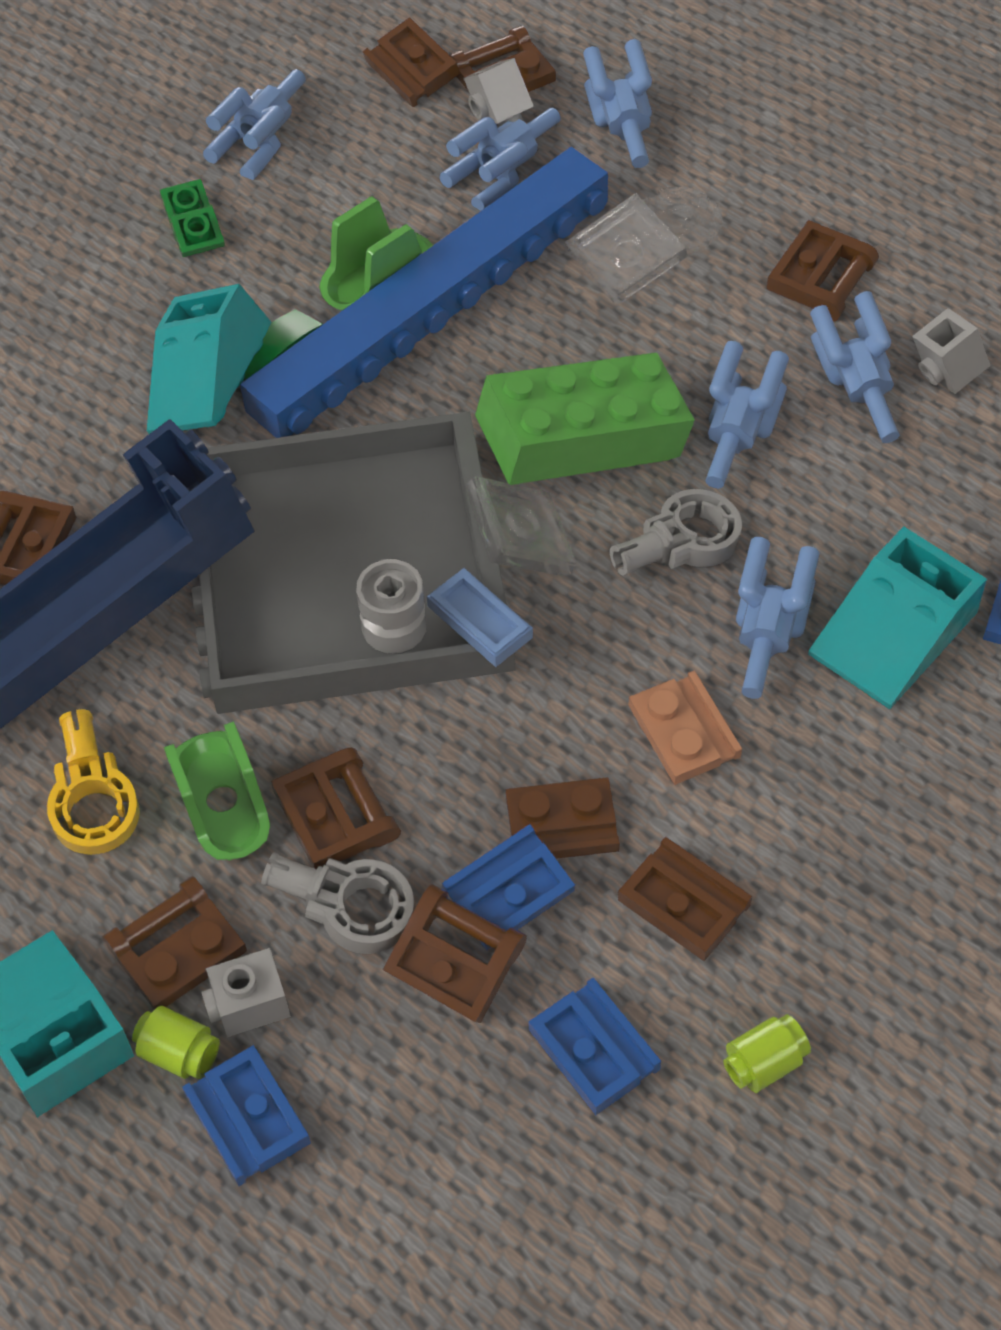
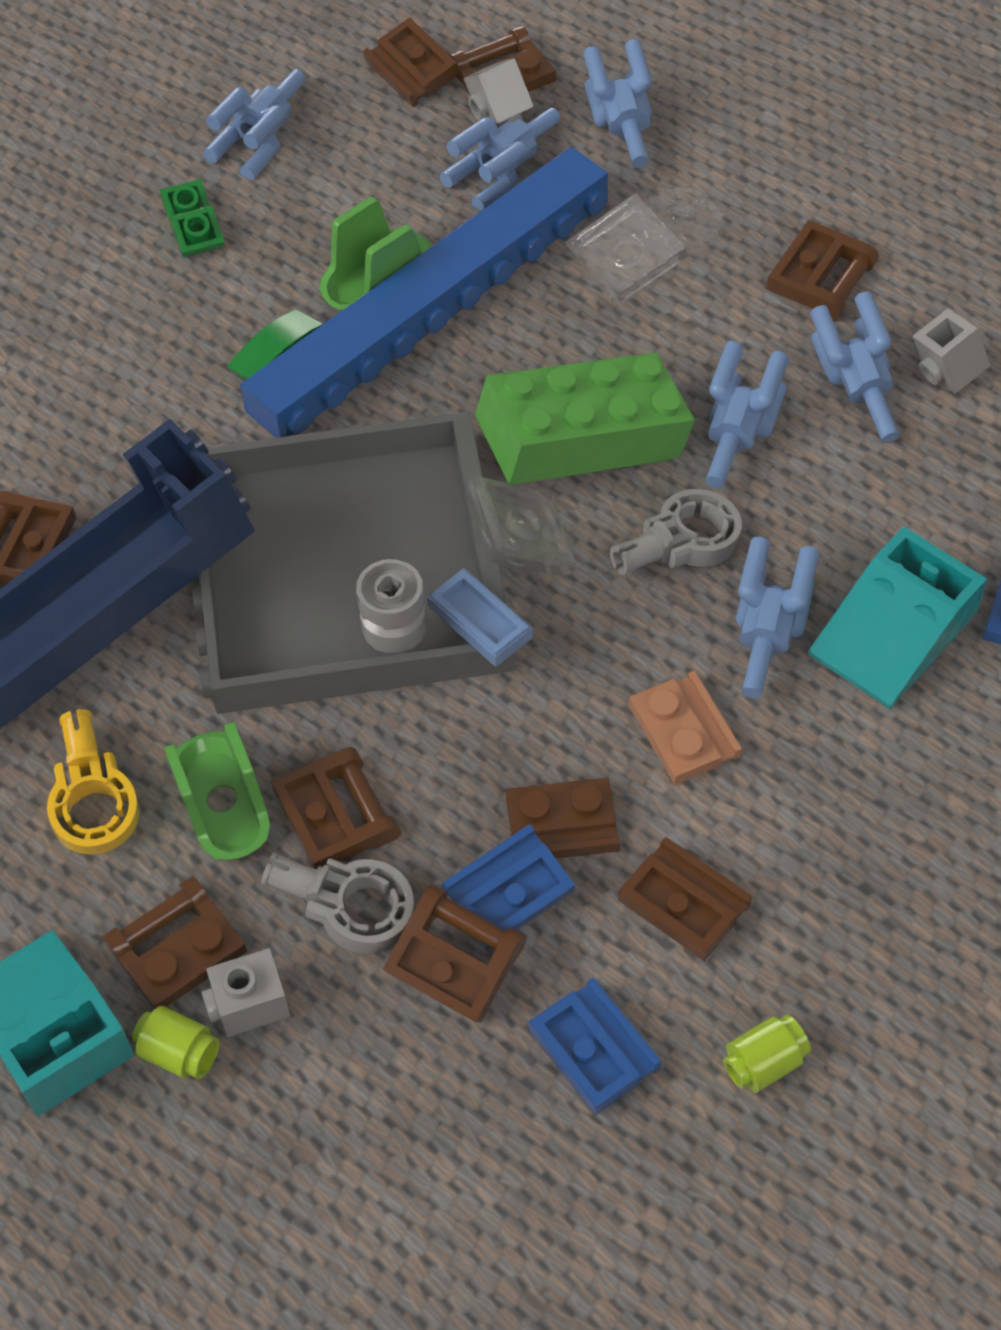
teal slope [146,284,272,434] -> none
blue plate [182,1045,311,1186] -> none

